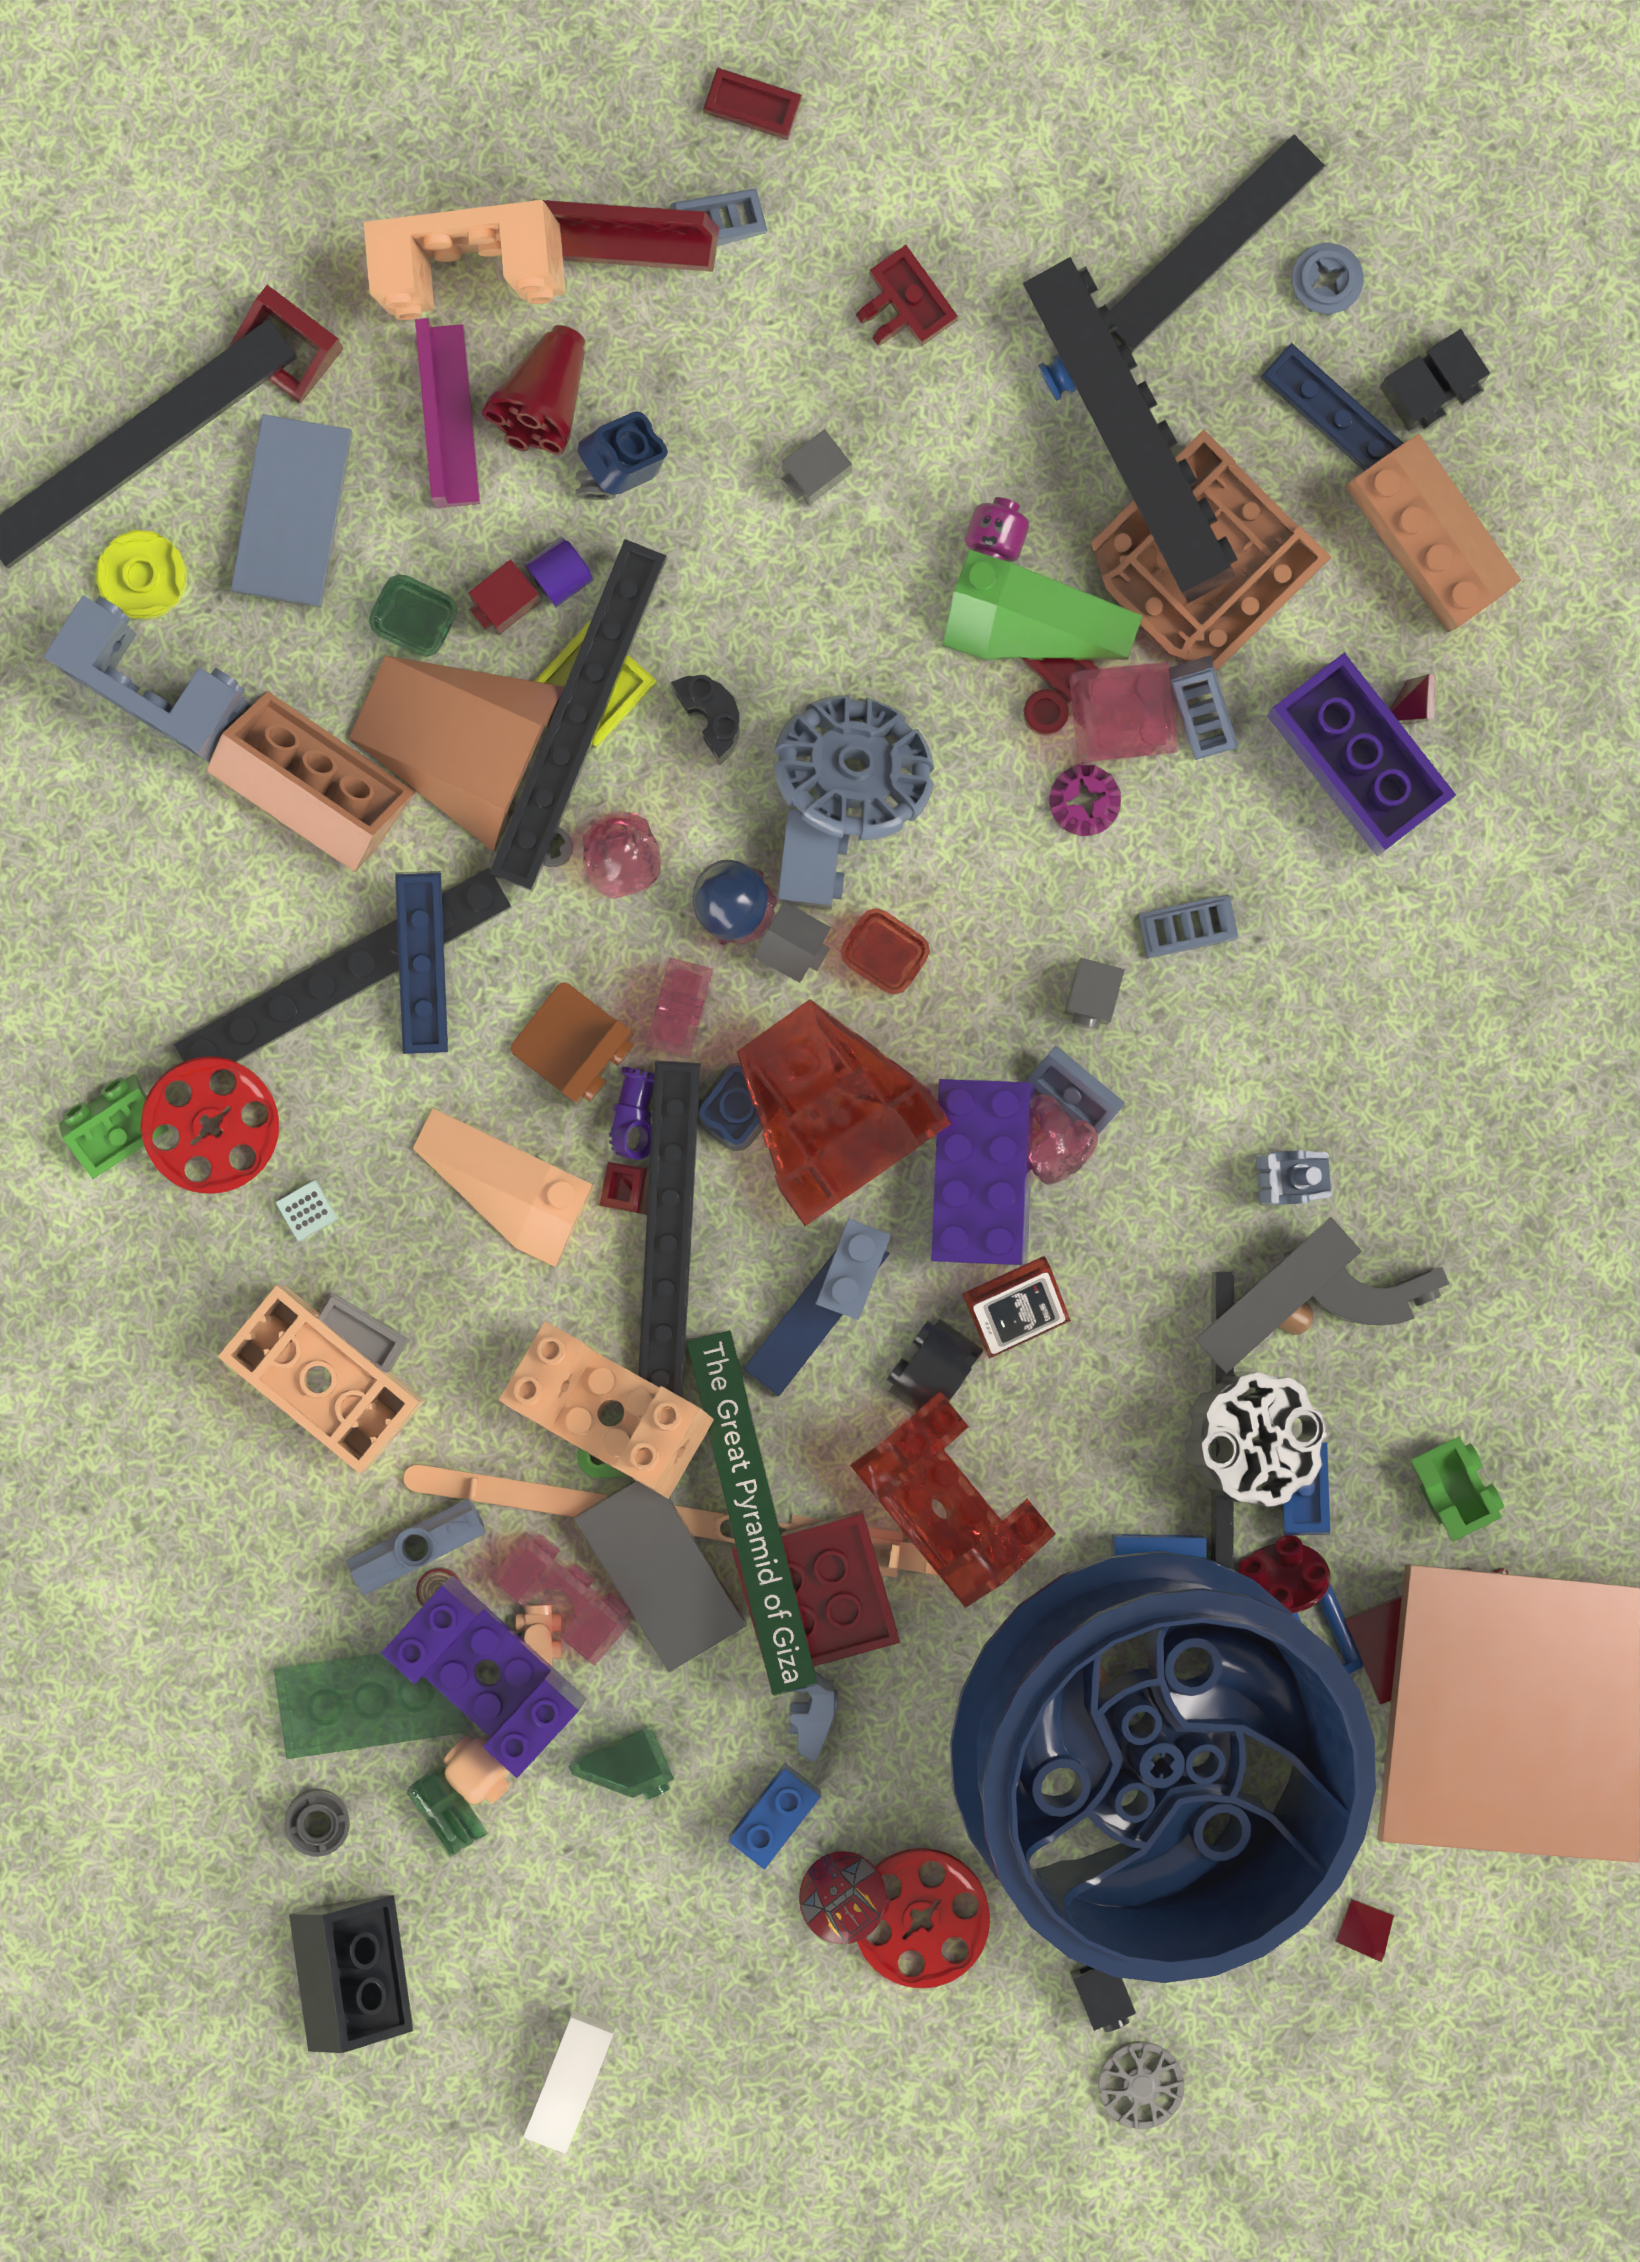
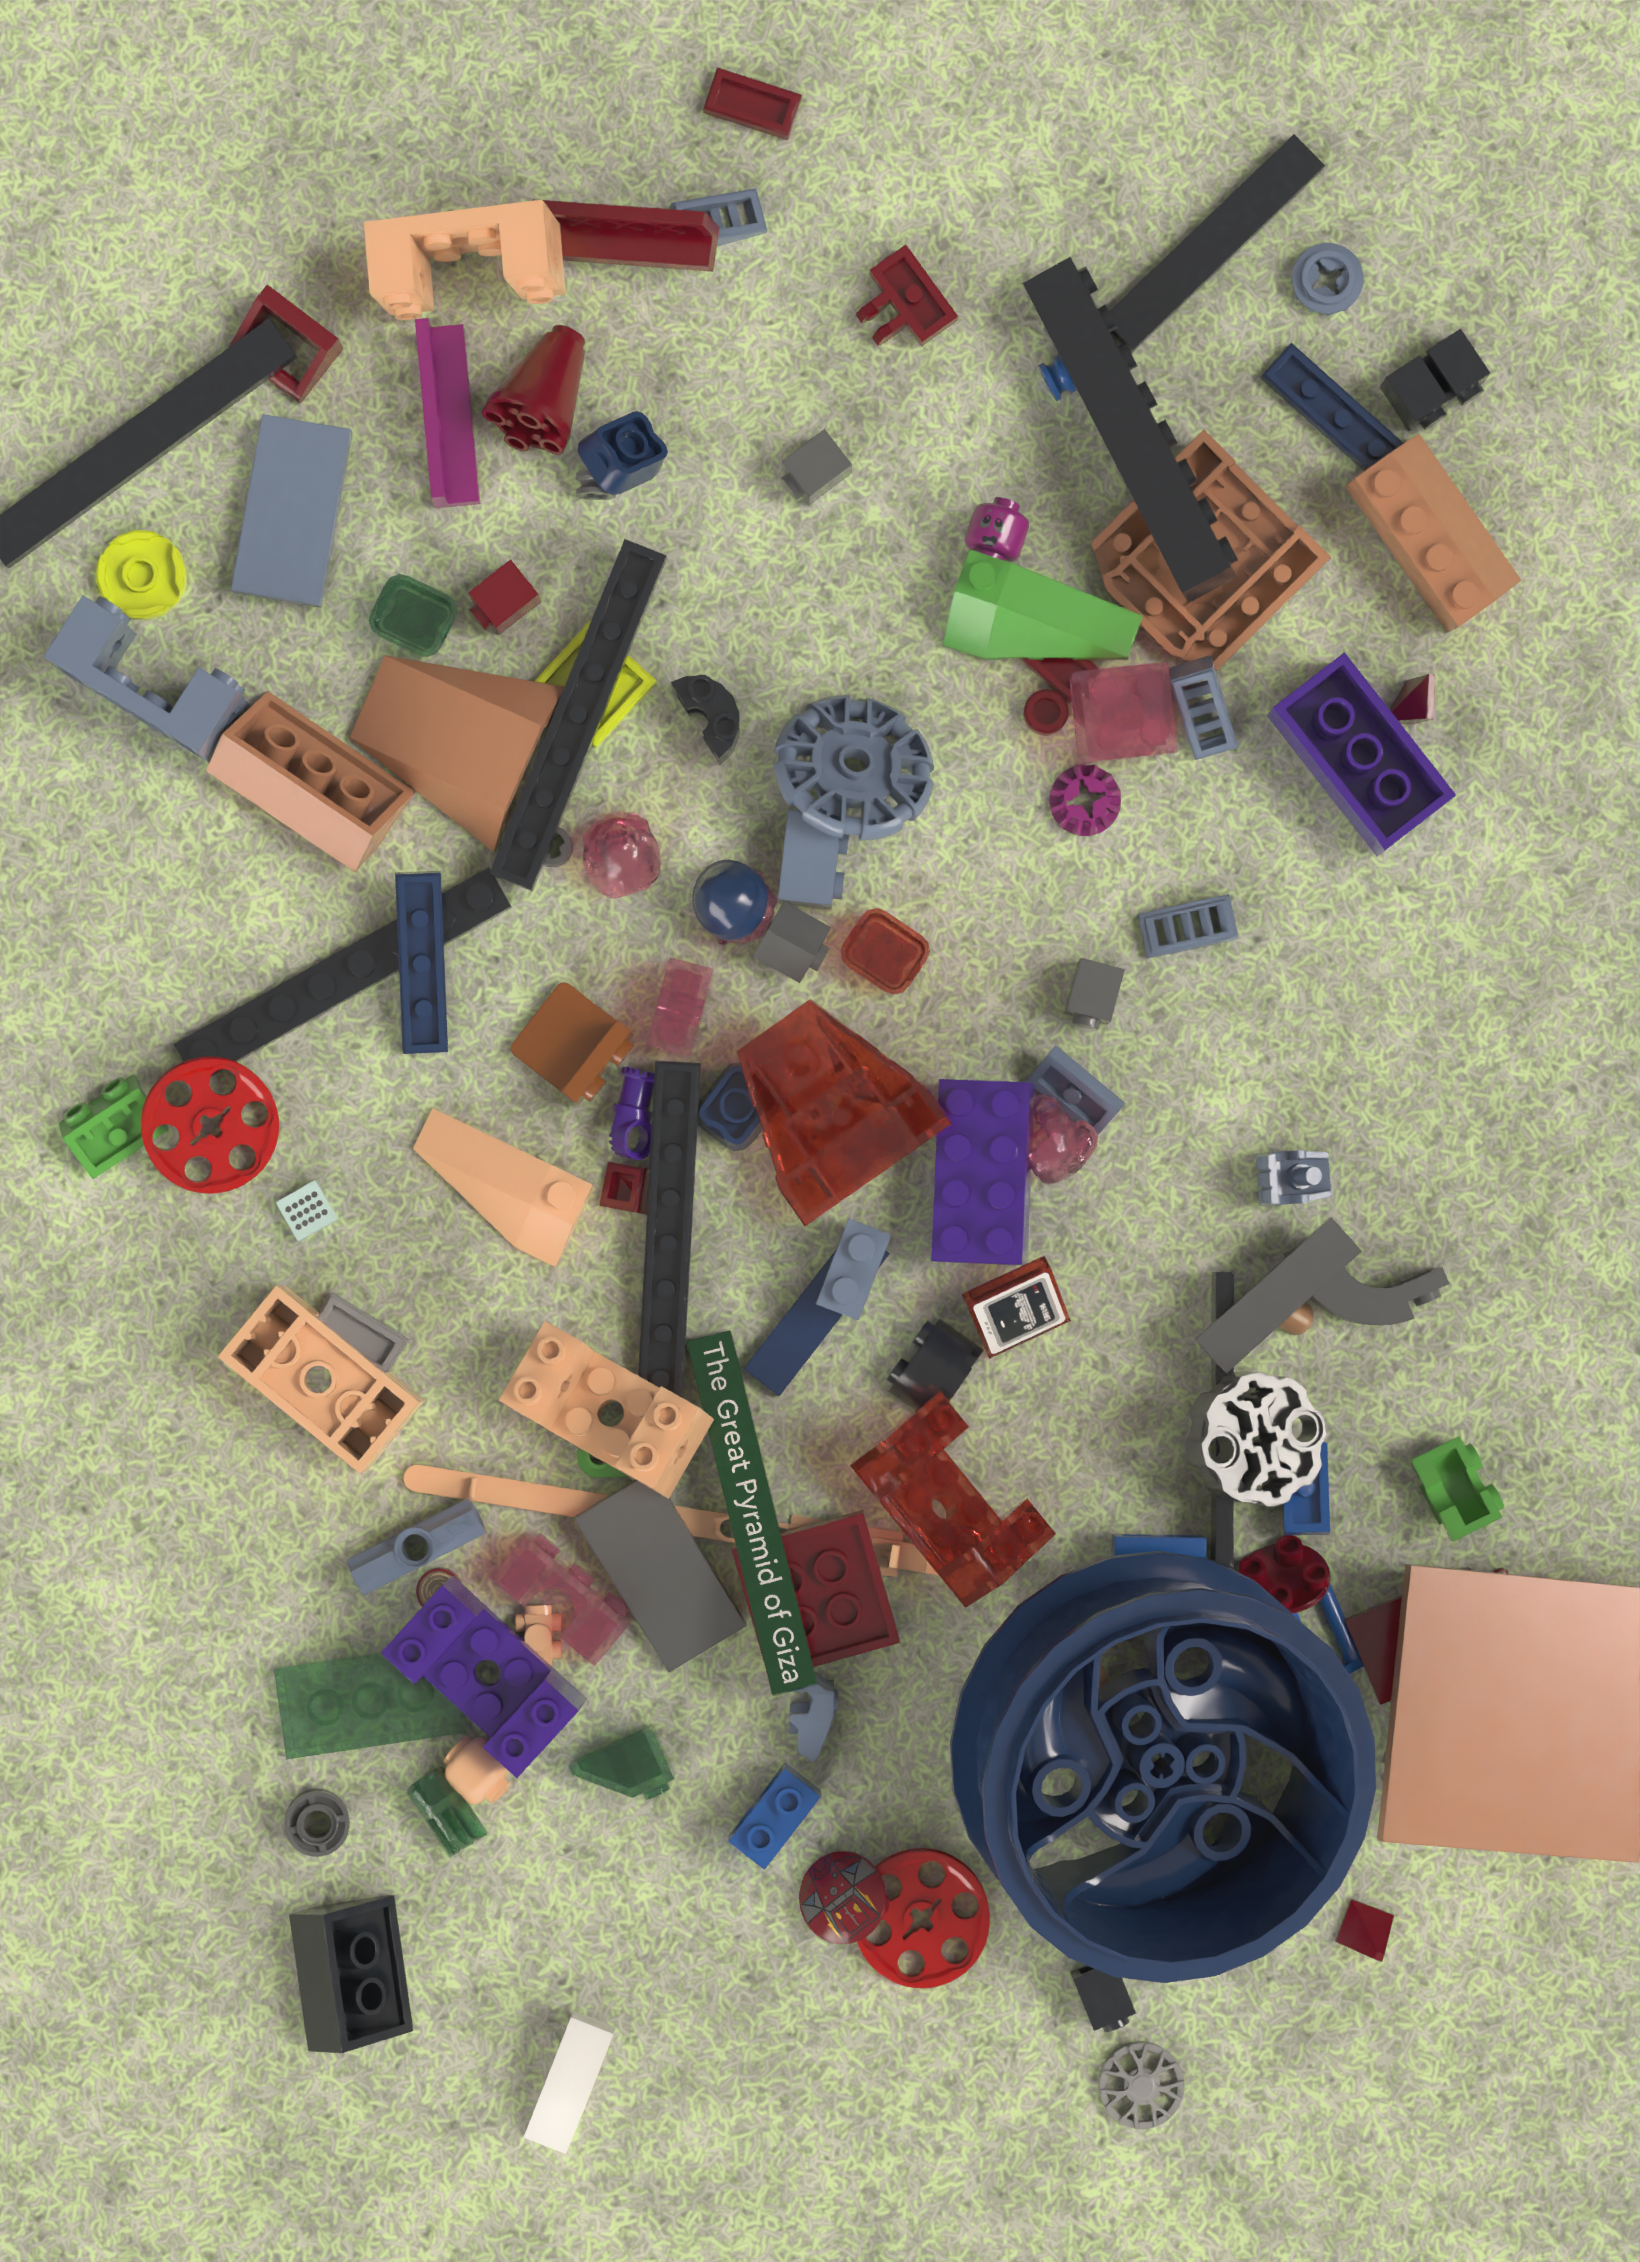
dark purple piece [523,536,594,608] -> none

